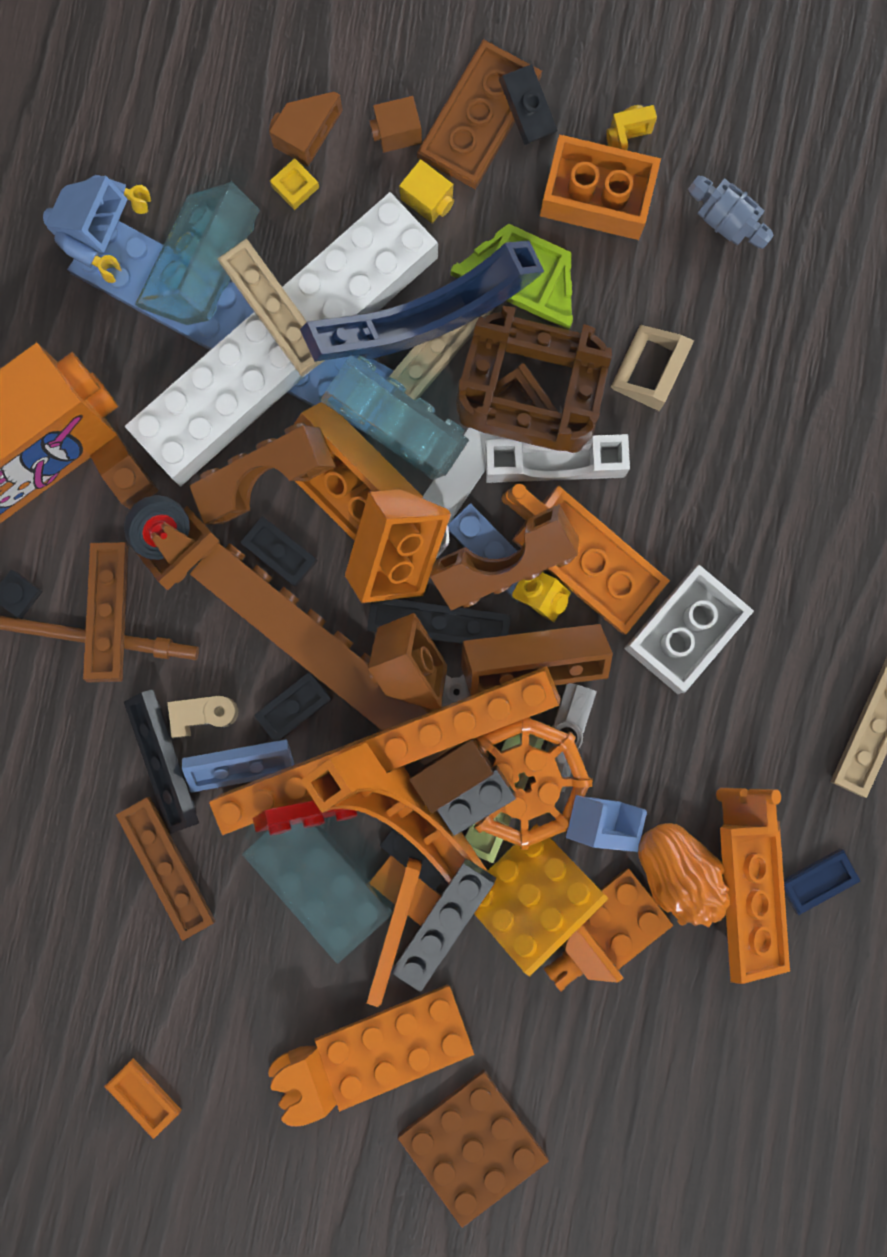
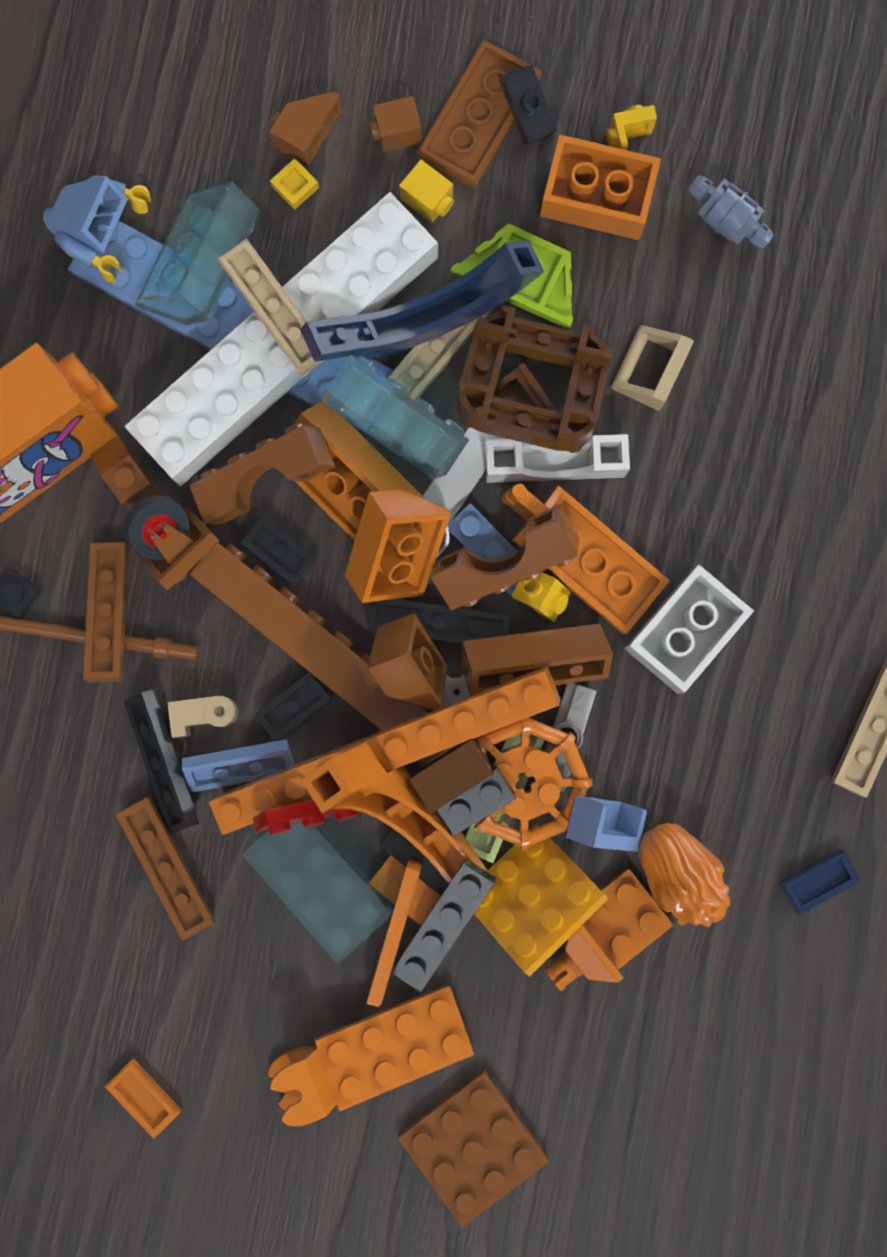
orange hinge [716,788,790,984] -> none

